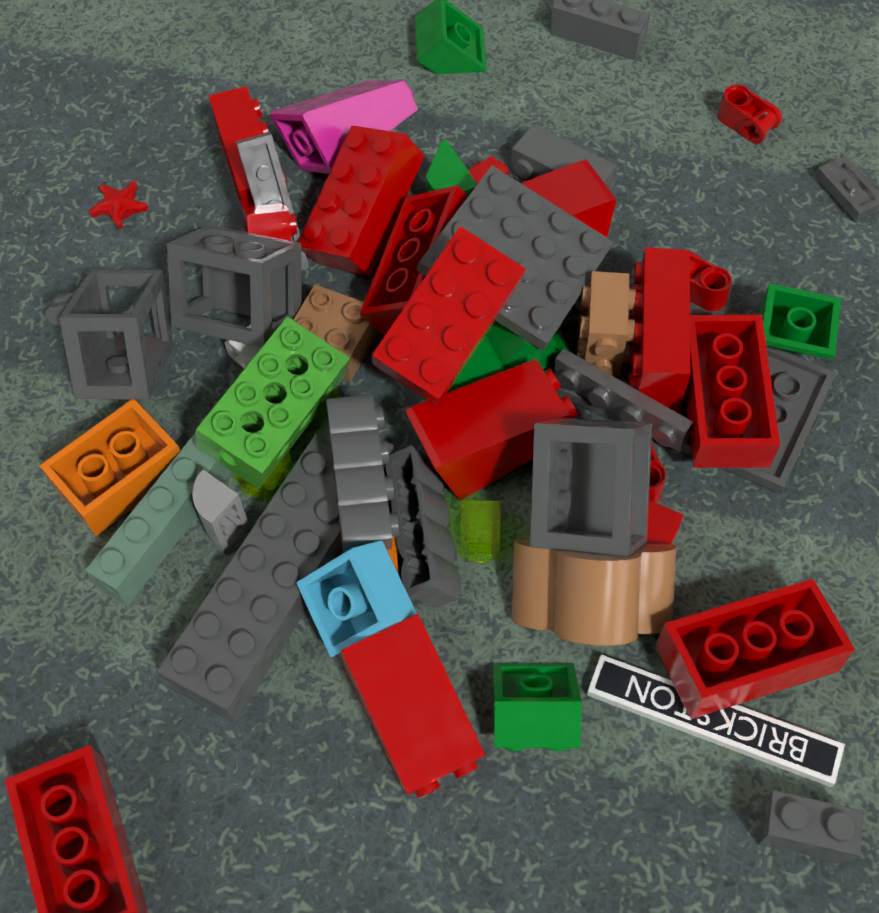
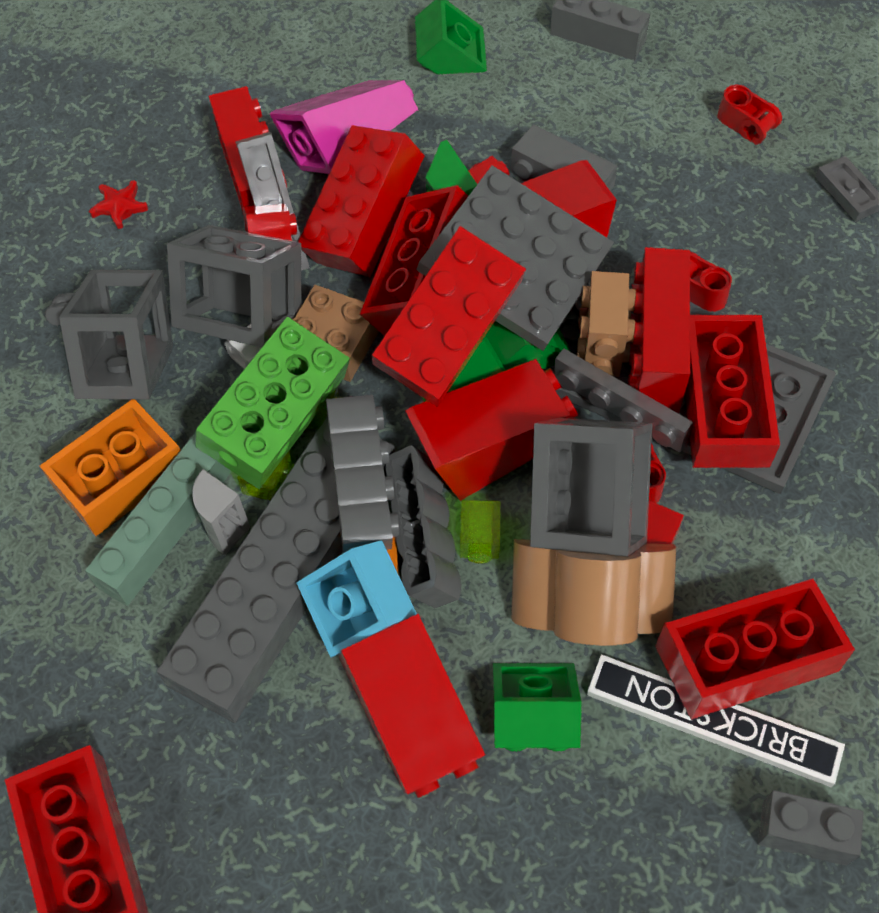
green slope [758,283,842,360] -> none

